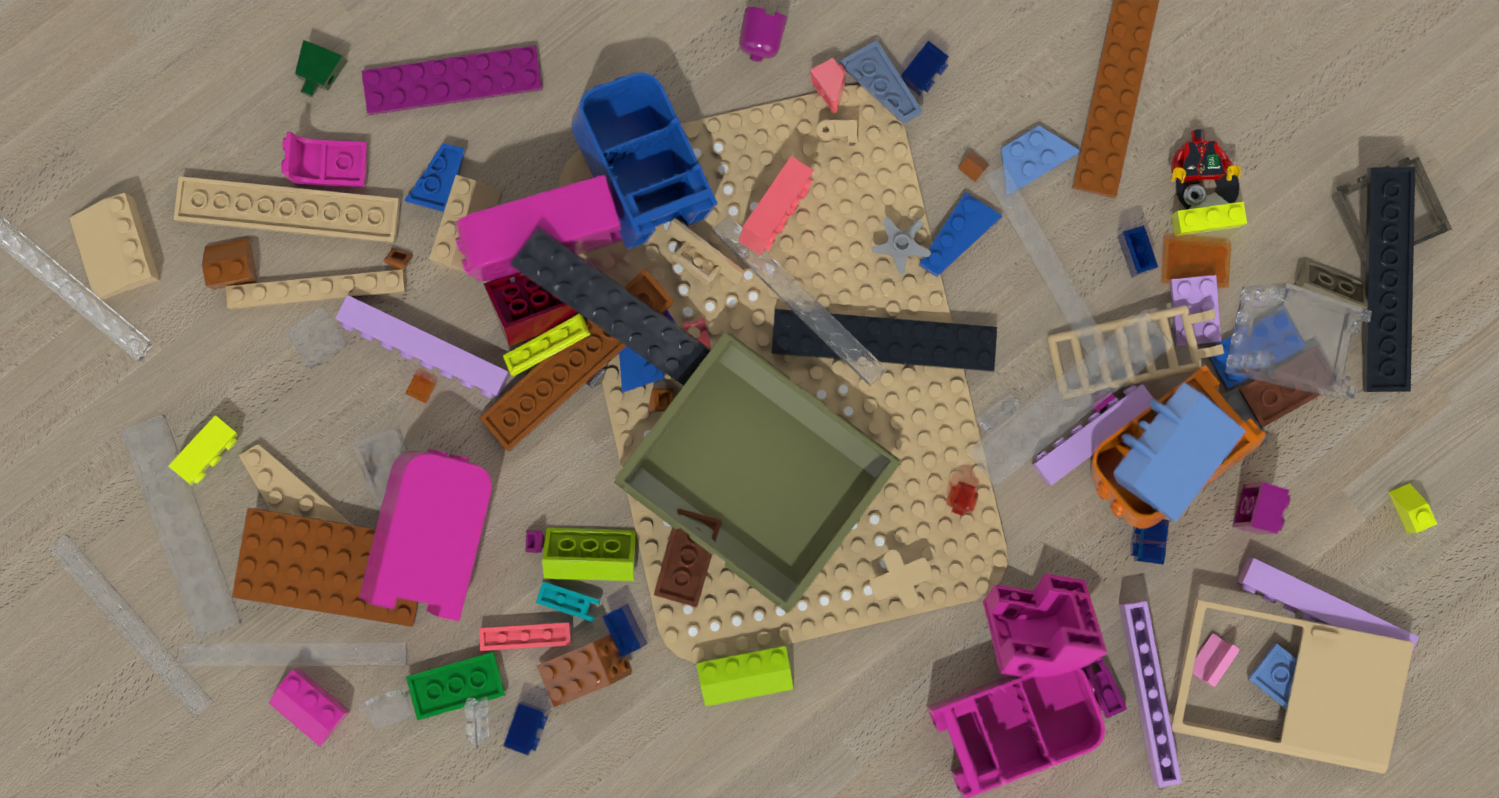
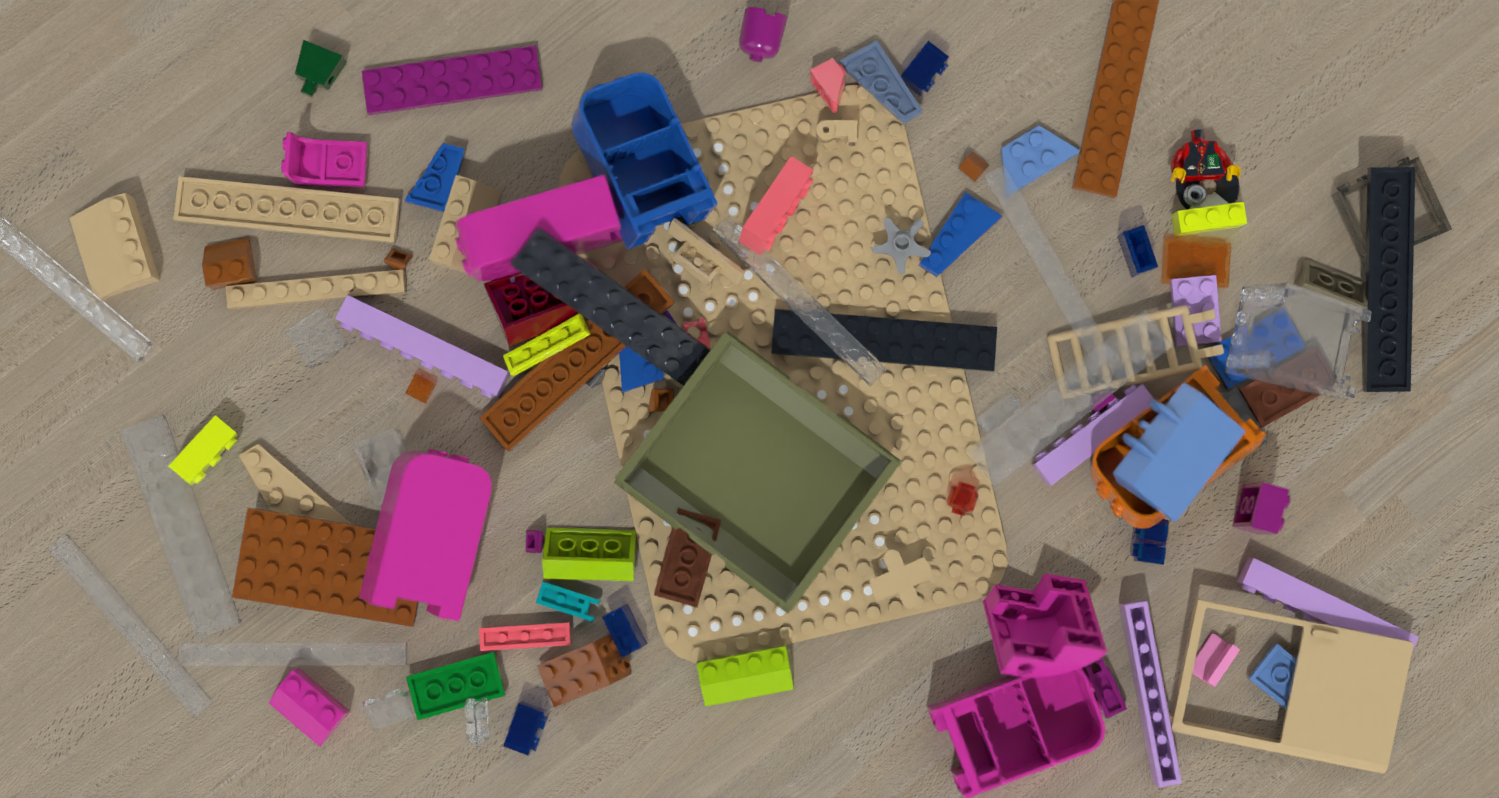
neon yellow slope [1388,483,1437,533] -> none

